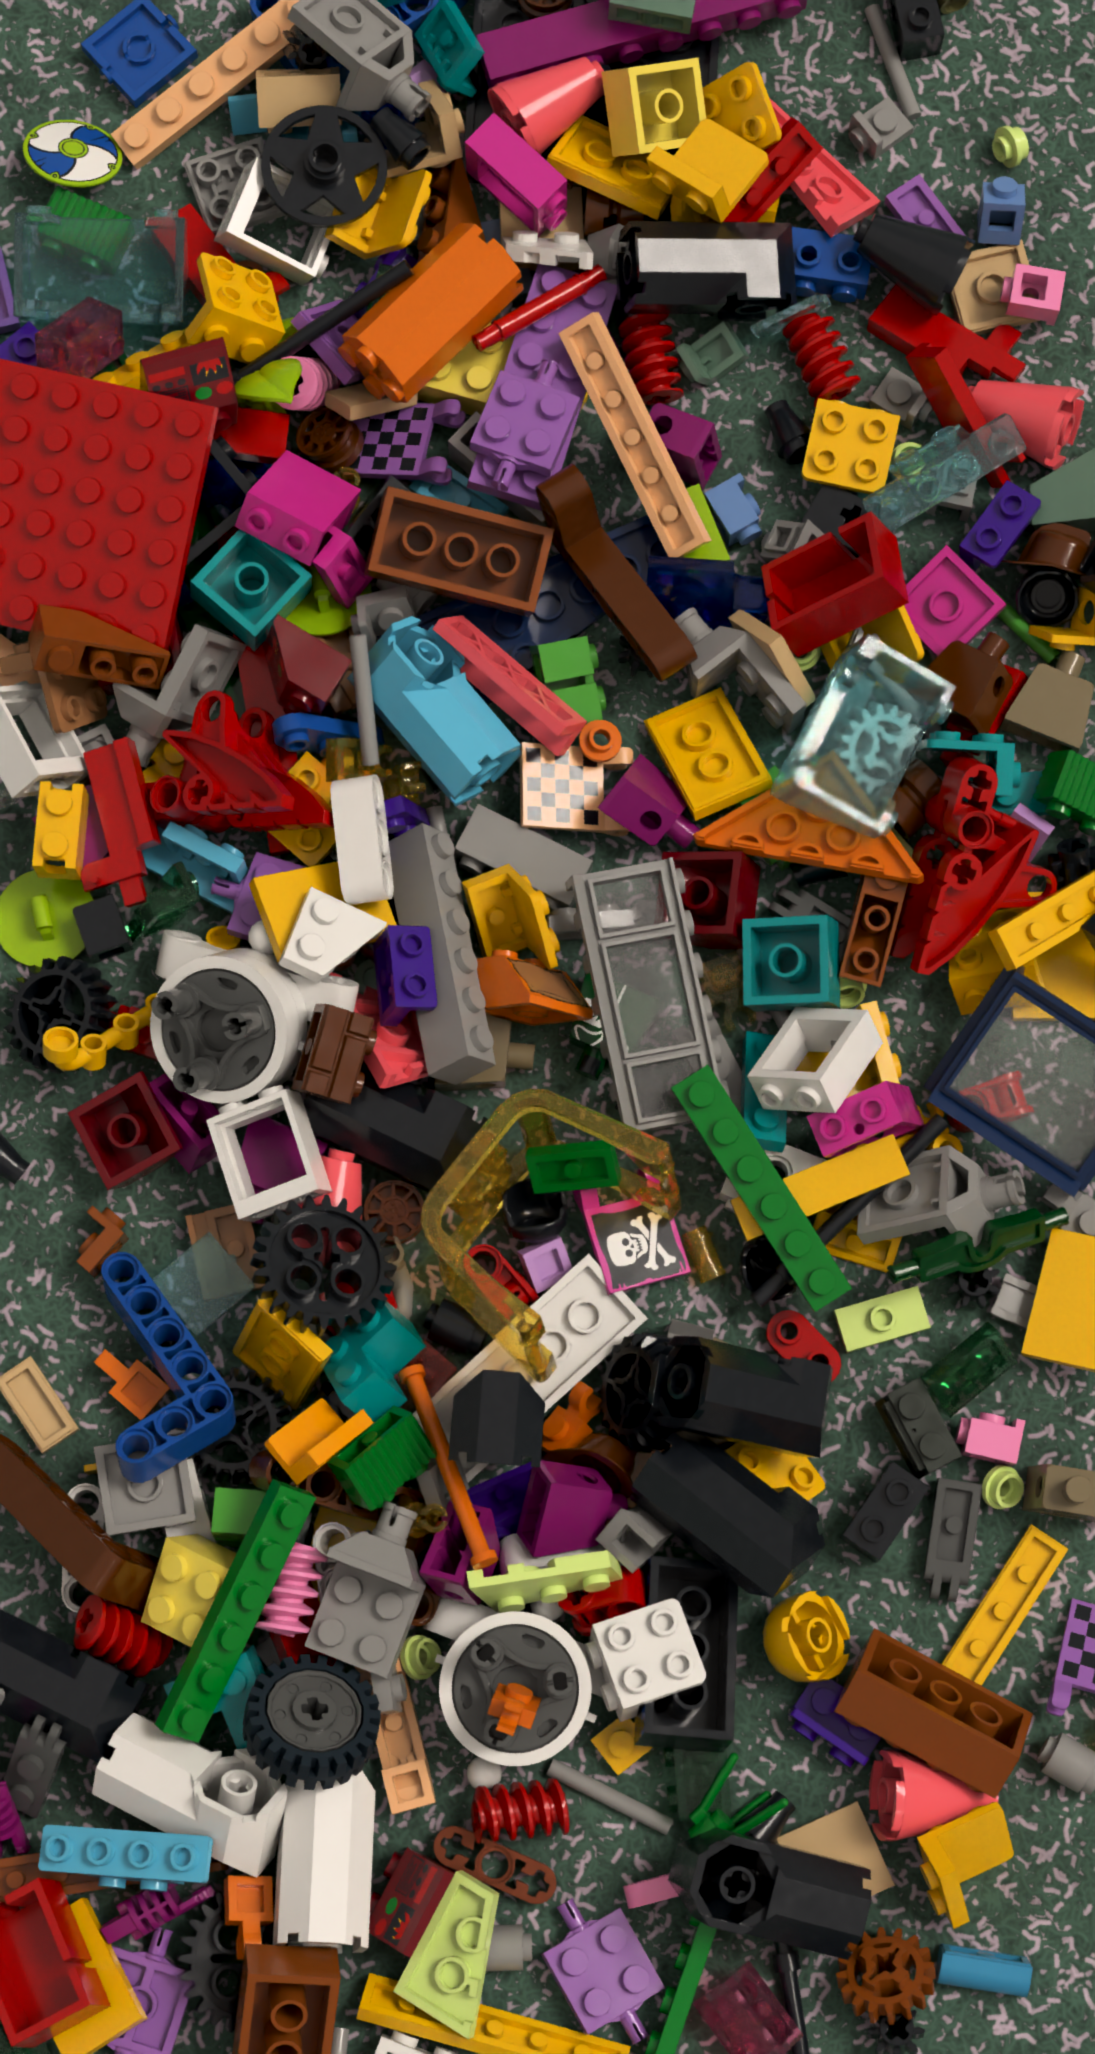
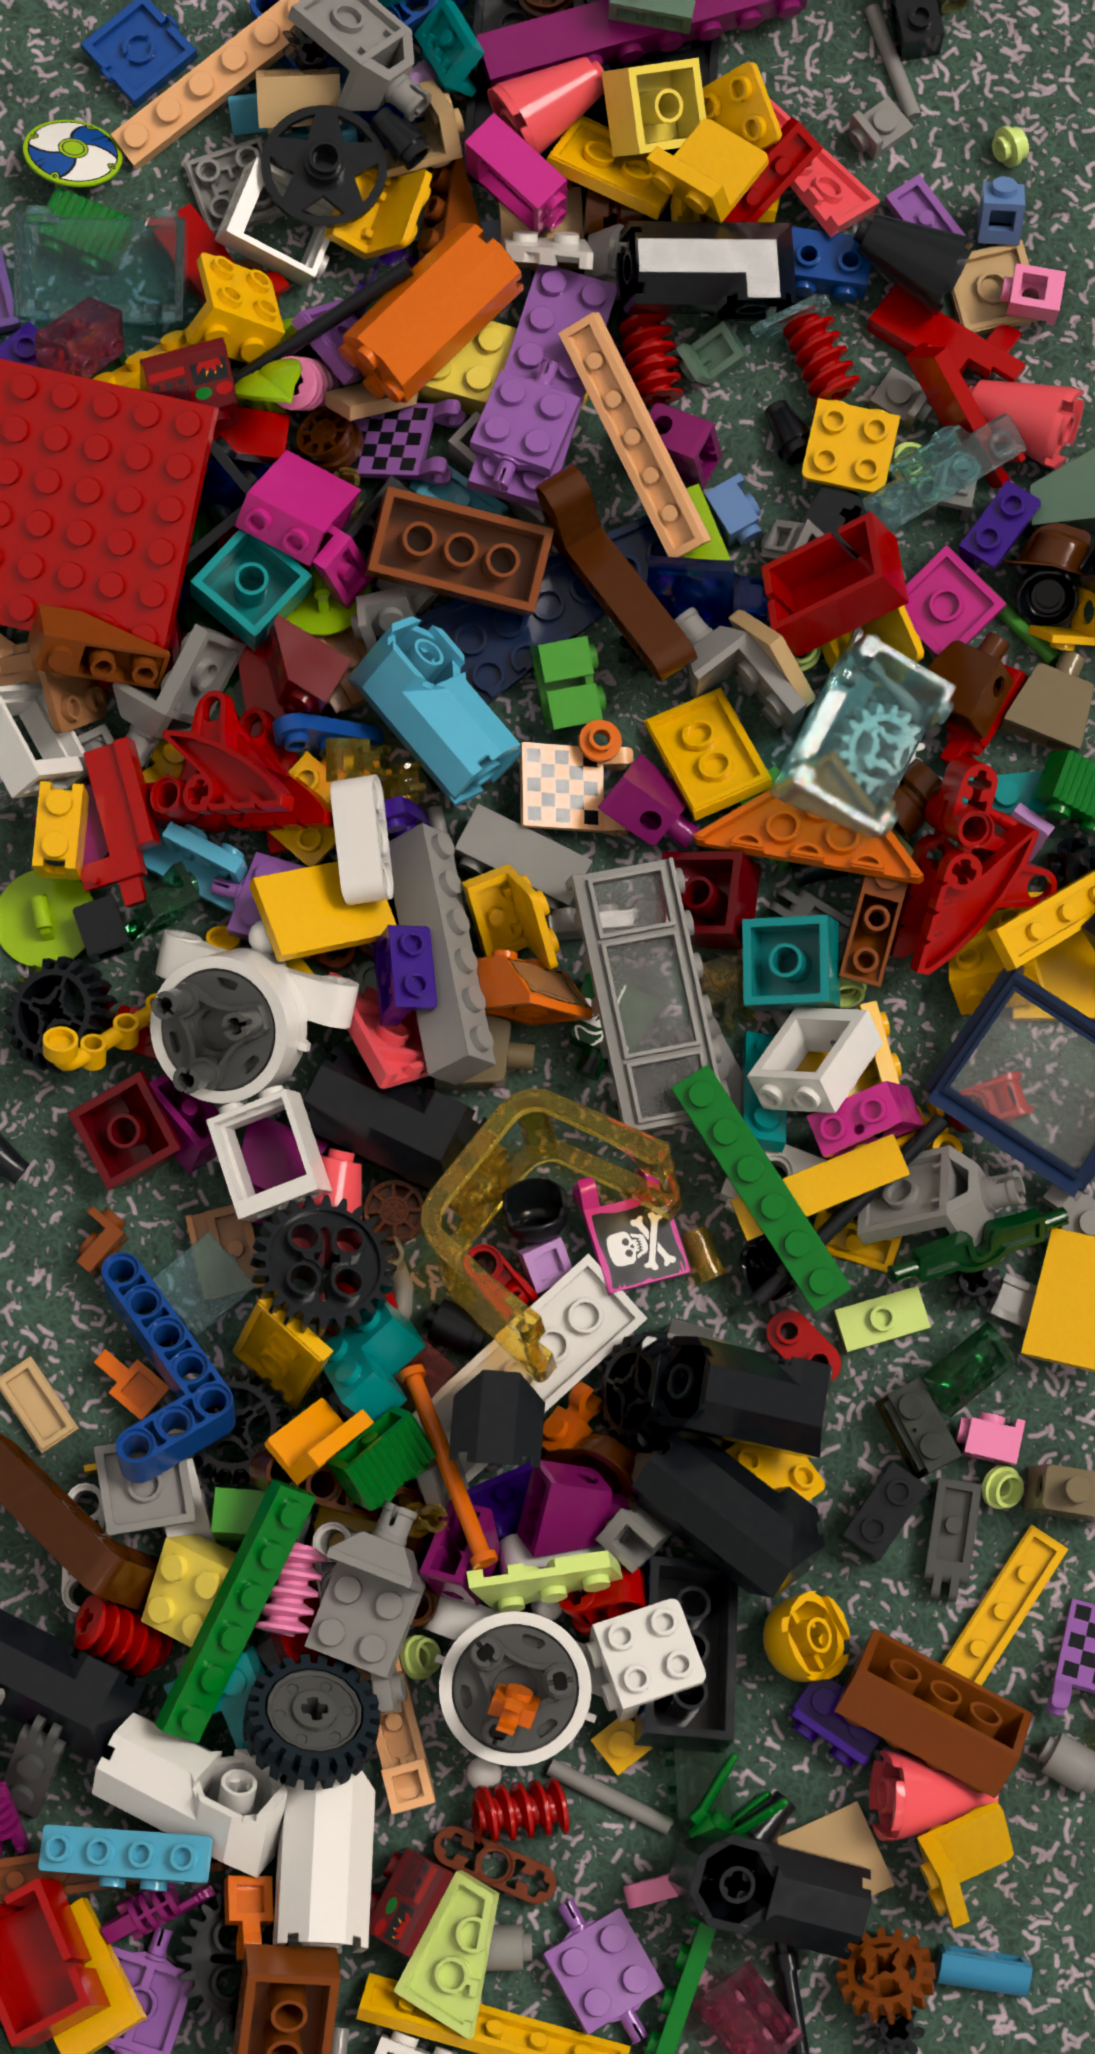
white wing [278,887,387,983] -> none
reddish brown brick [291,1004,377,1104] -> none
light grey bar [349,634,380,766] -> none
coral fence [433,615,587,757] -> none
red piece [472,264,607,352] -> none
green plate [525,1139,622,1194] -> none
teal bracket [918,731,1021,797] -> none

